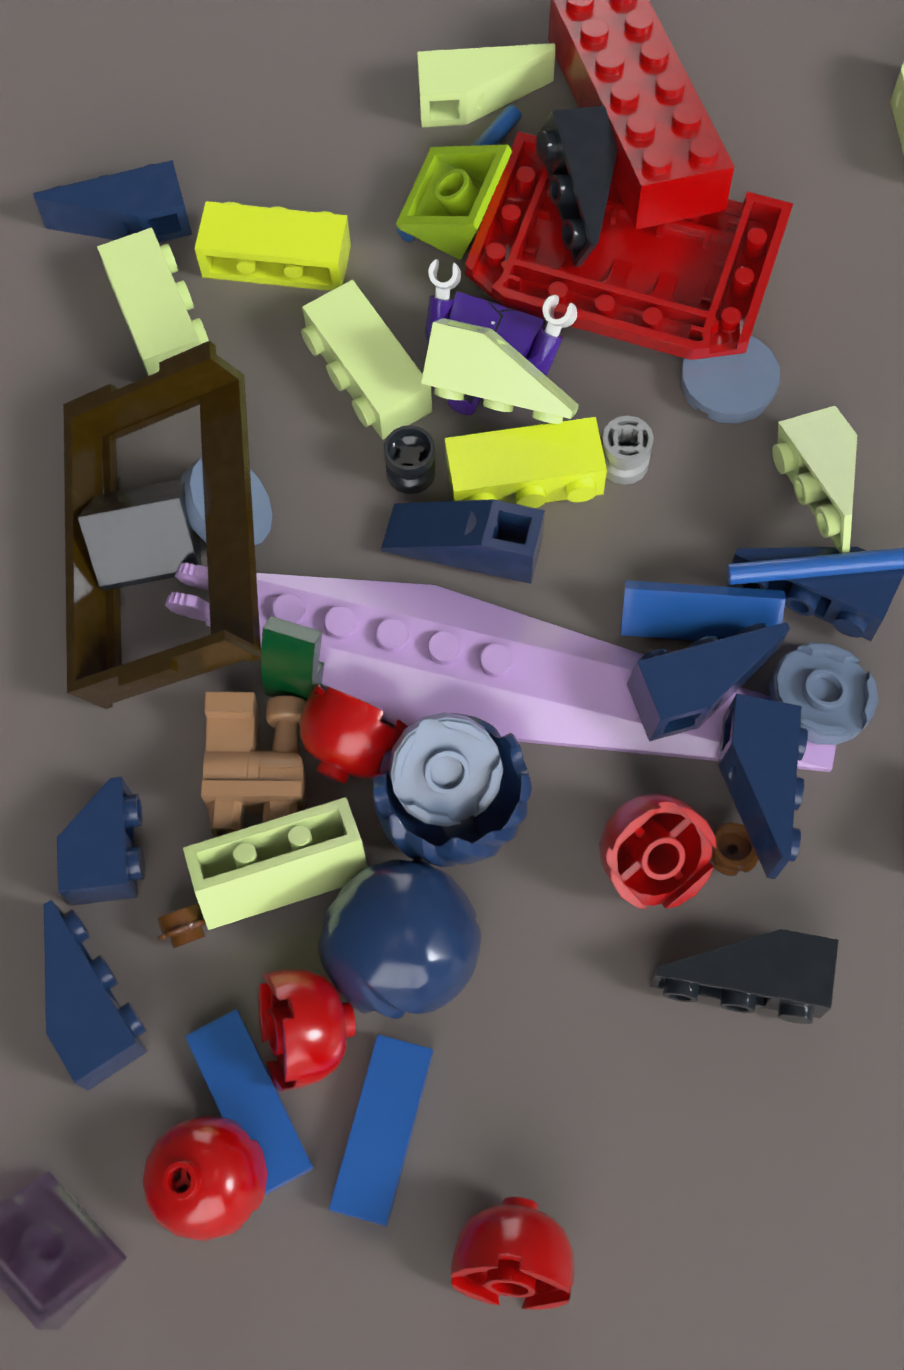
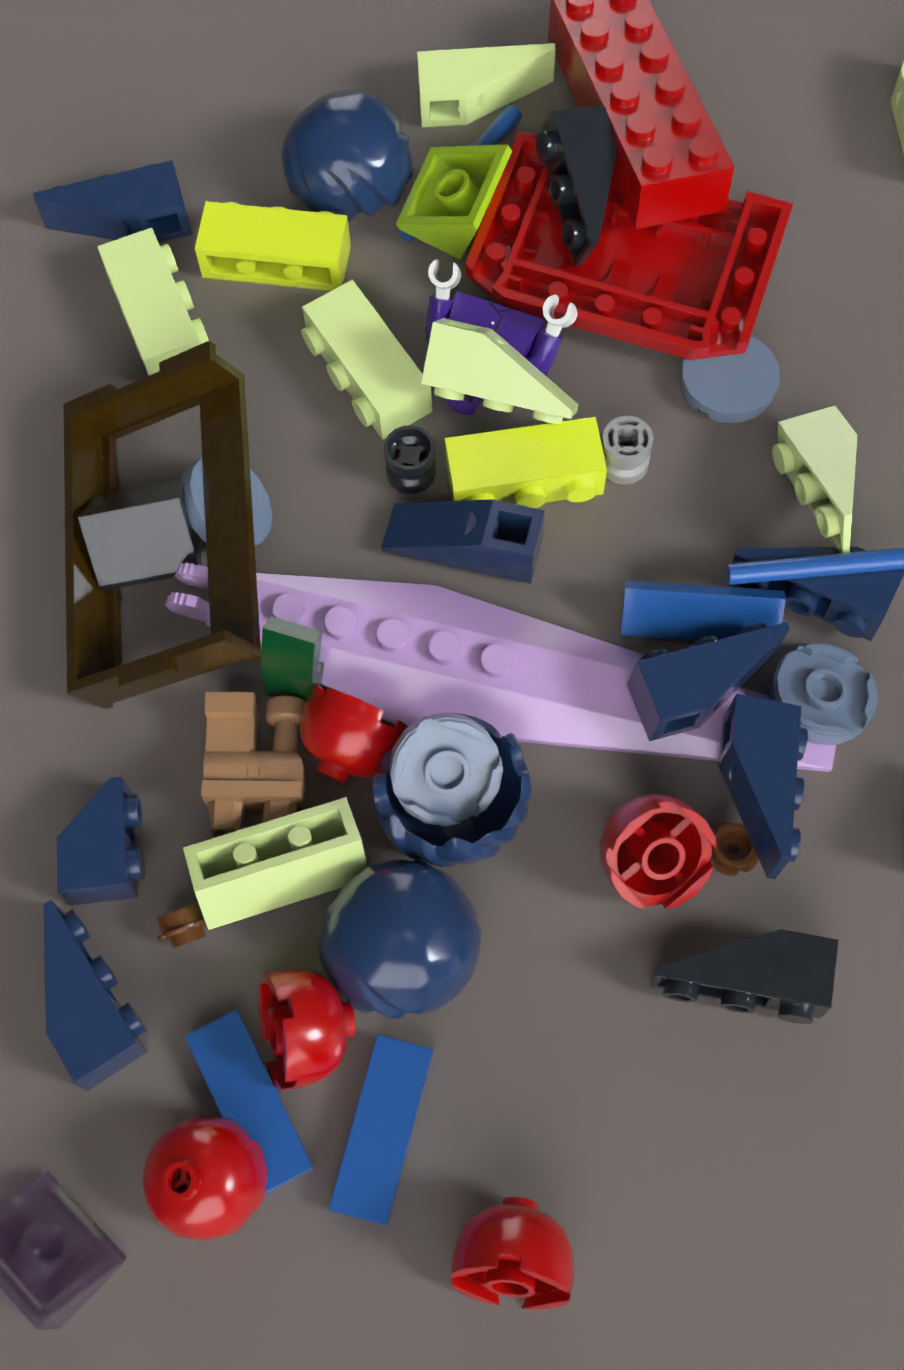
none -> dark blue piece [281,90,414,223]

